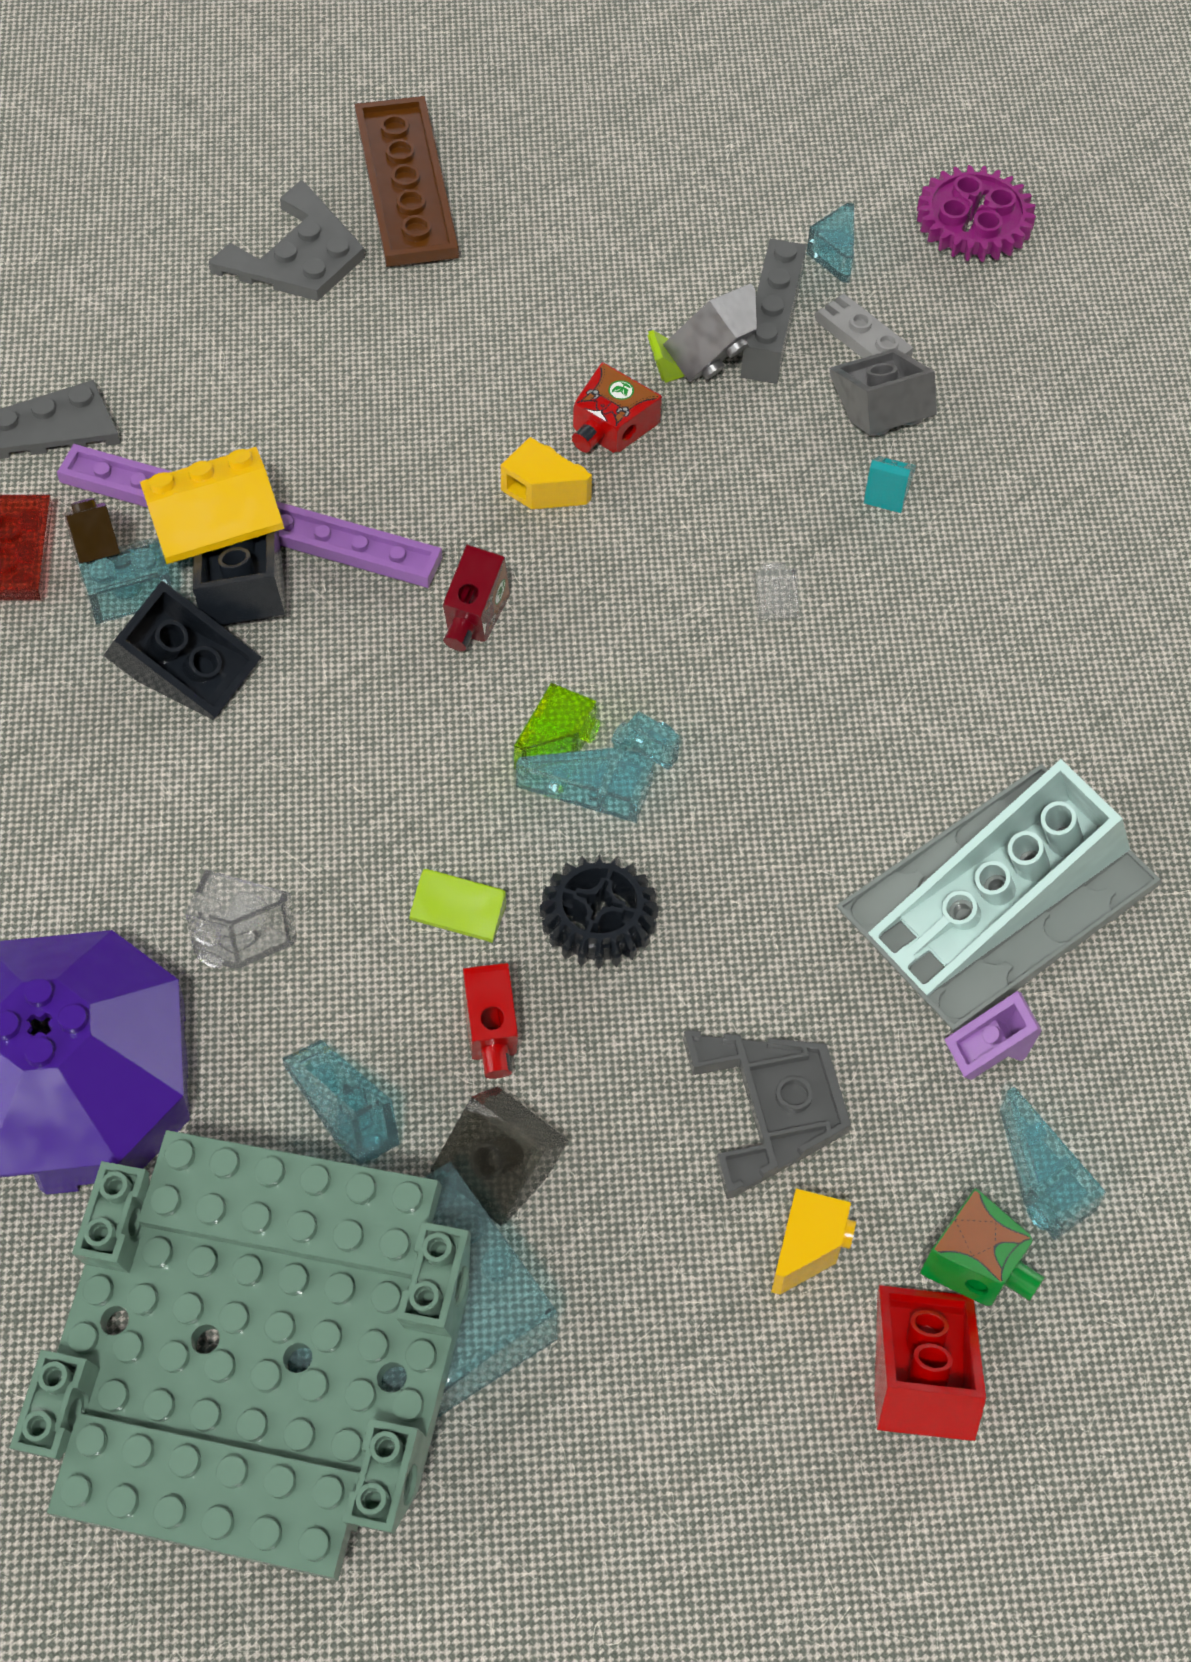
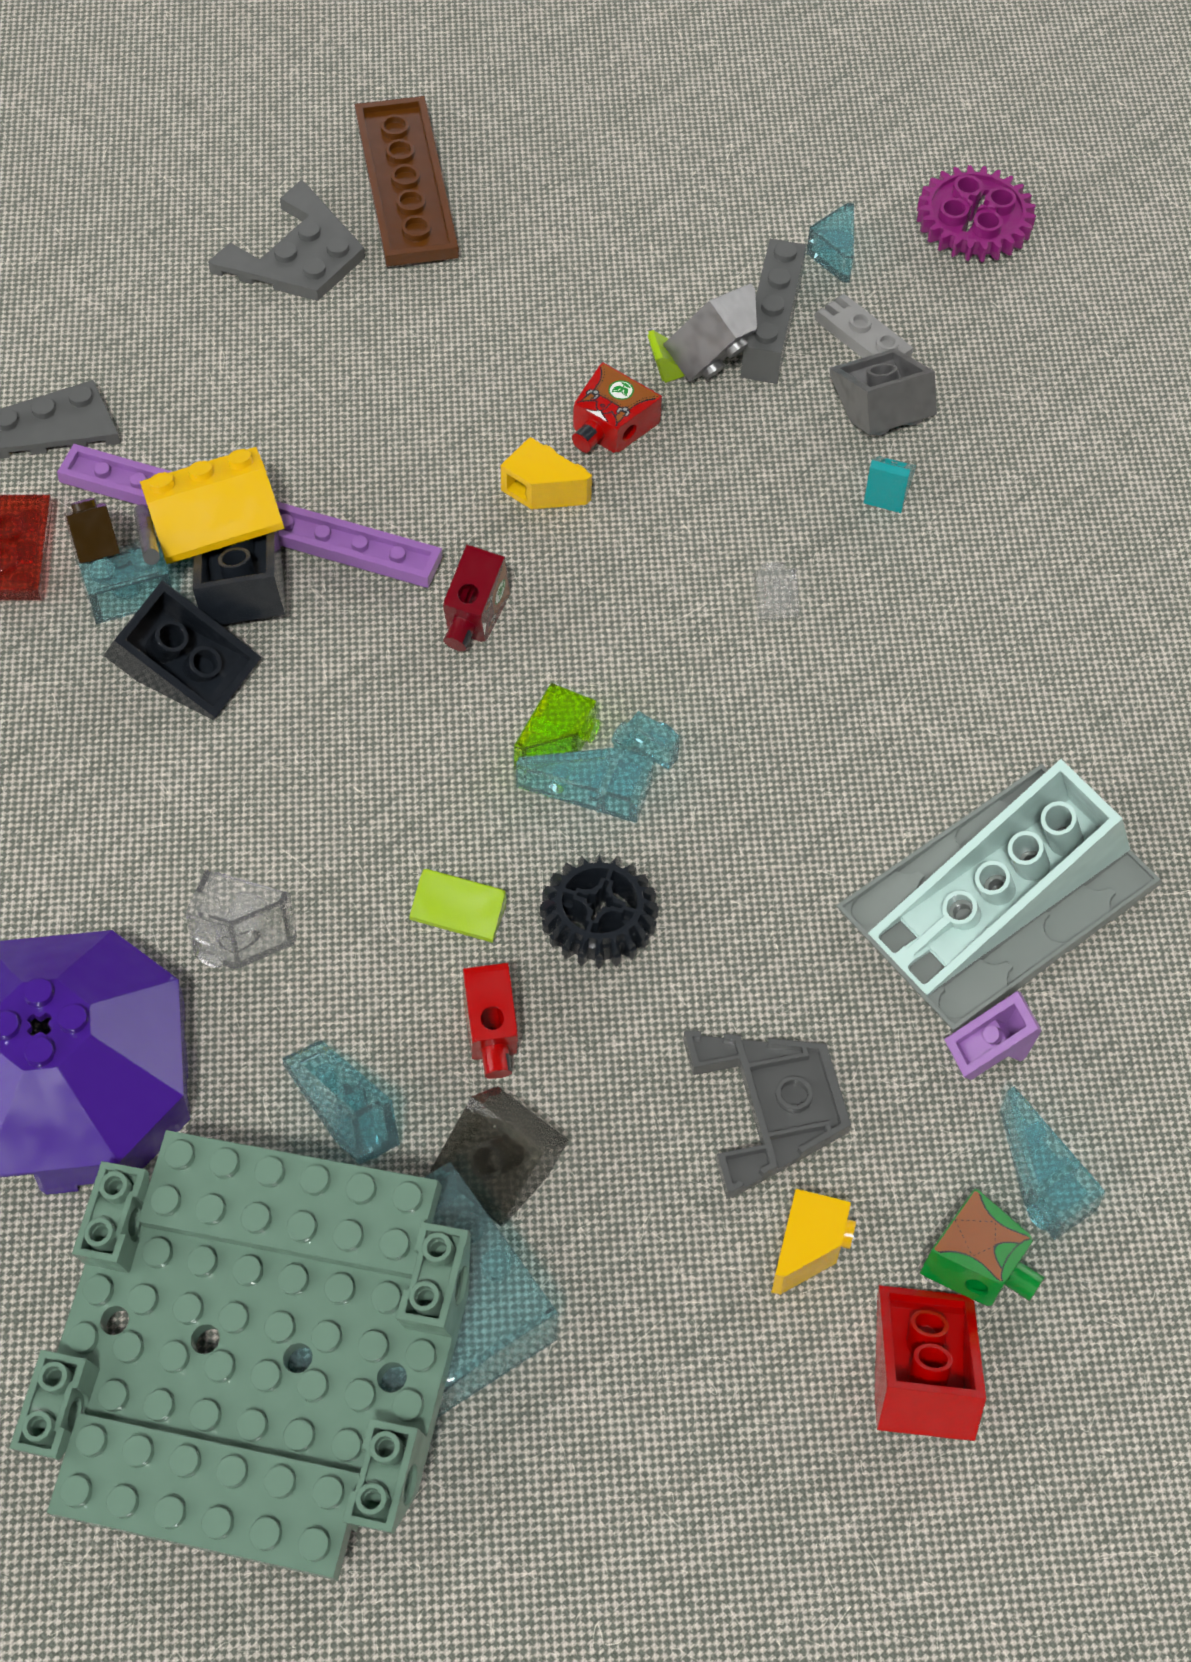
none -> dark grey bar [134,504,160,565]

